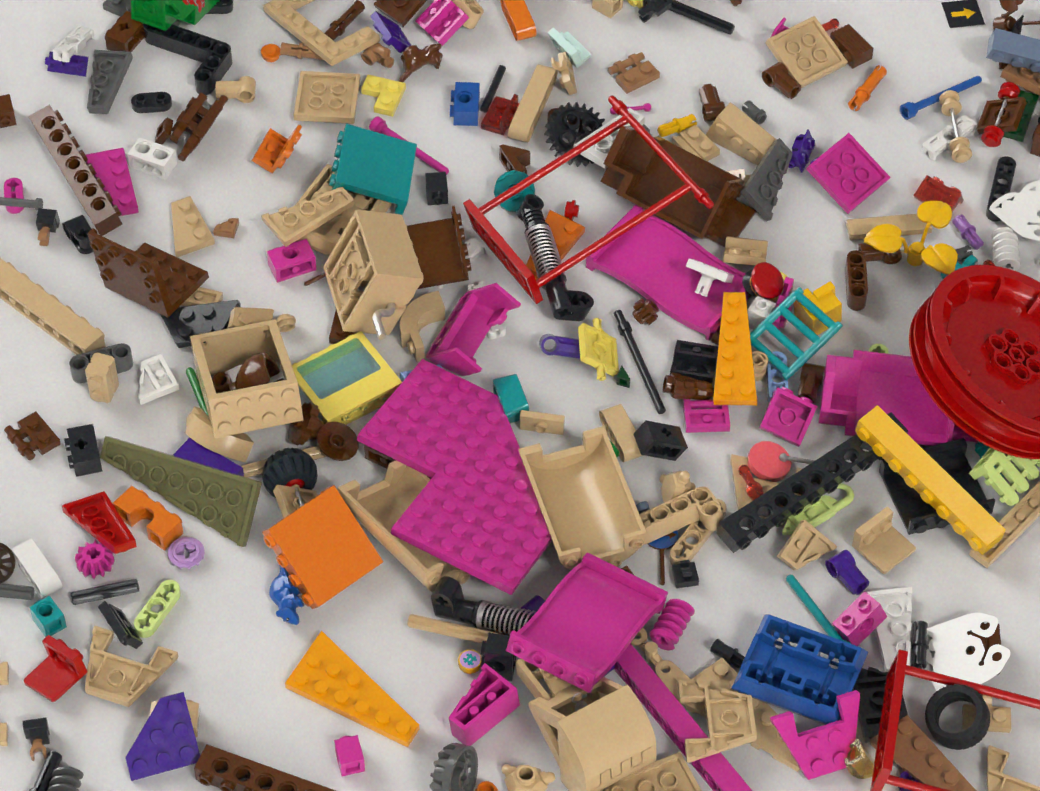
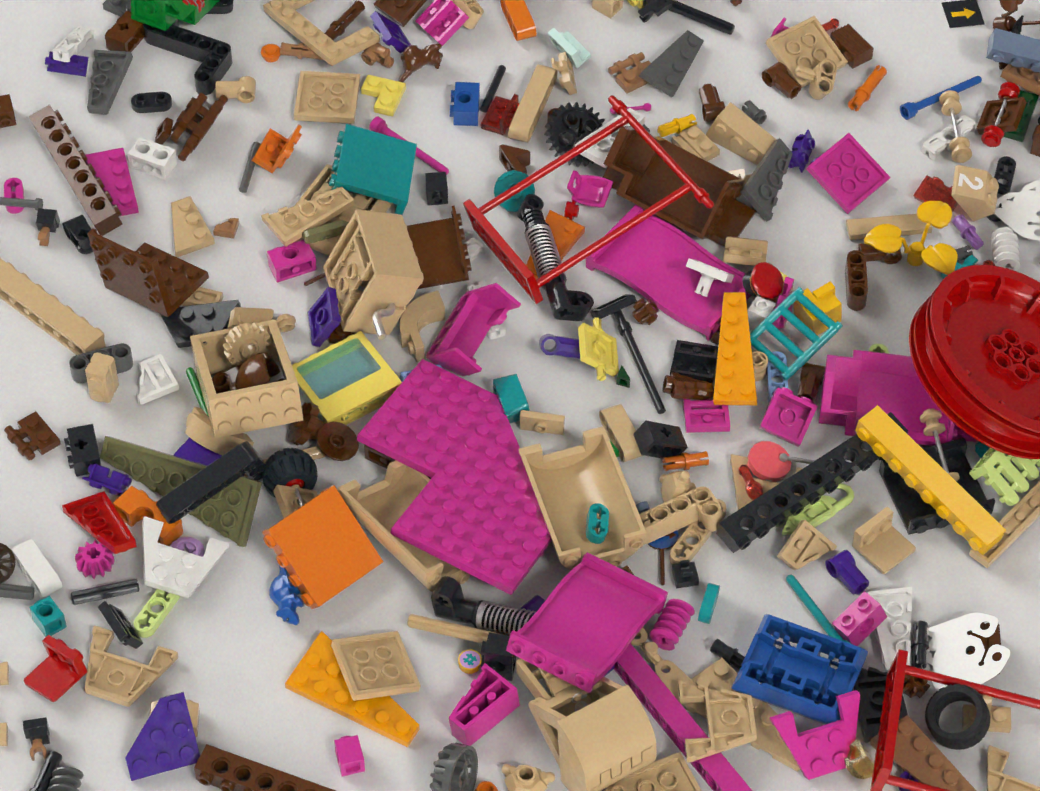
none -> dark purple hinge [82,463,132,496]
none -> white wing [142,516,229,599]
none -> black beam [156,441,267,524]
none -> tan gear [223,322,271,366]
none -> dark grey bar [239,142,260,193]
none -> olive piece [302,220,349,244]
none -> dark purple plate [308,287,341,347]
none -> tan plate [331,631,421,701]
none -> dark pink piece [567,170,613,208]
none -> teal beam [586,503,609,544]
none -> black tile [590,294,637,319]
none -> dark grey wing [639,30,704,97]
none -> orange pin [662,451,709,471]
none -> teal beam [698,583,720,624]
none -> tan beam [795,58,837,100]
none -> reddish brown gear [903,674,931,698]
none -> tan axle [920,408,963,488]
none -> tan slope [951,165,999,222]

